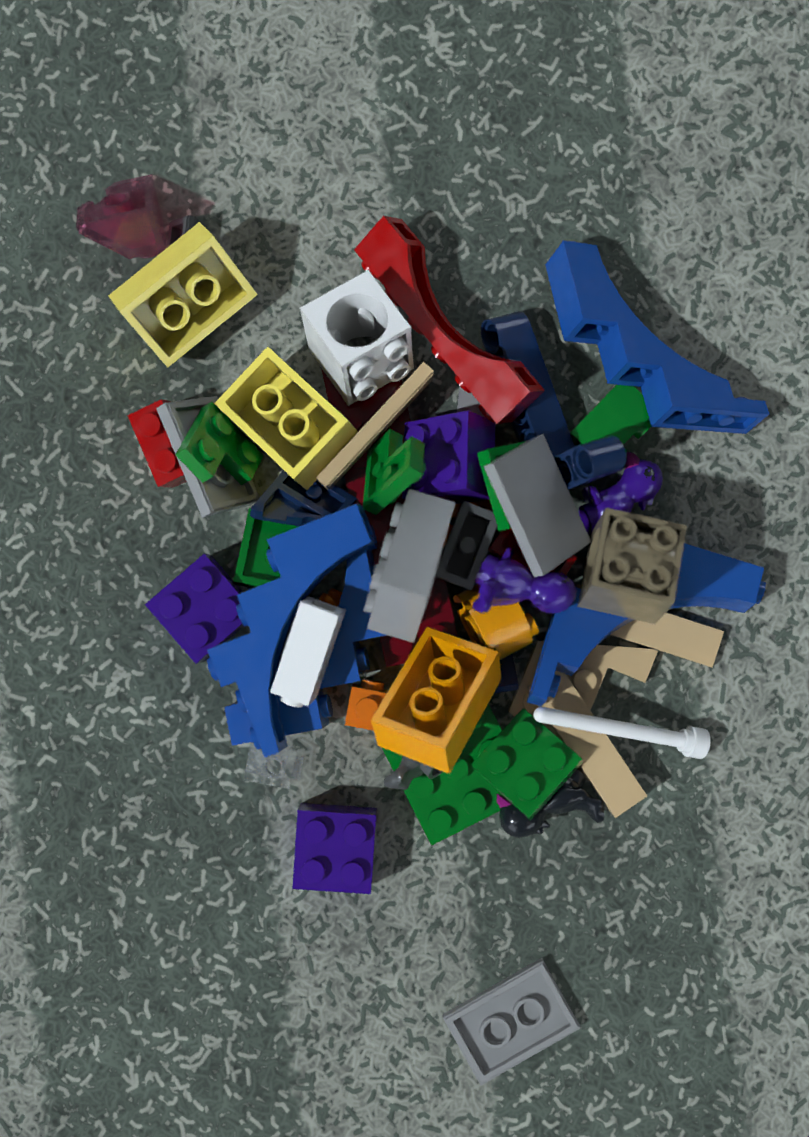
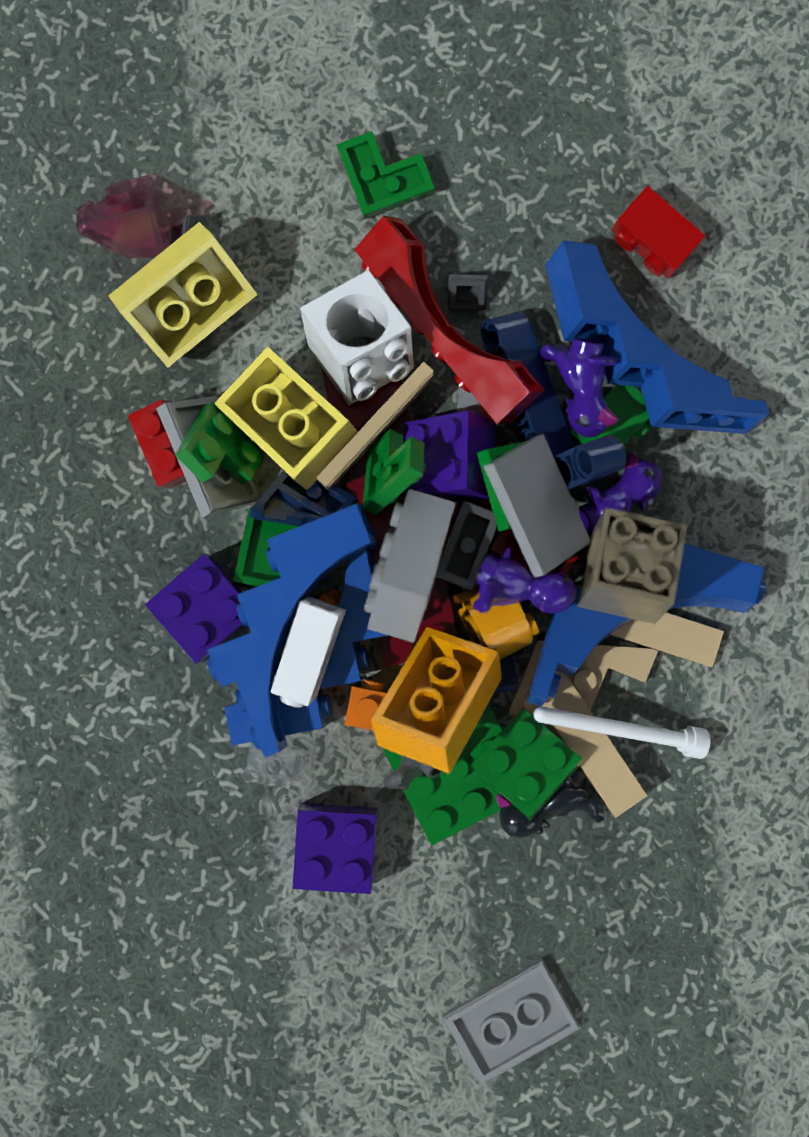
none -> green plate [336,131,435,220]
none -> dark grey slope [448,275,488,310]
none -> dark purple animal [537,338,619,438]
none -> red brick [611,185,706,279]

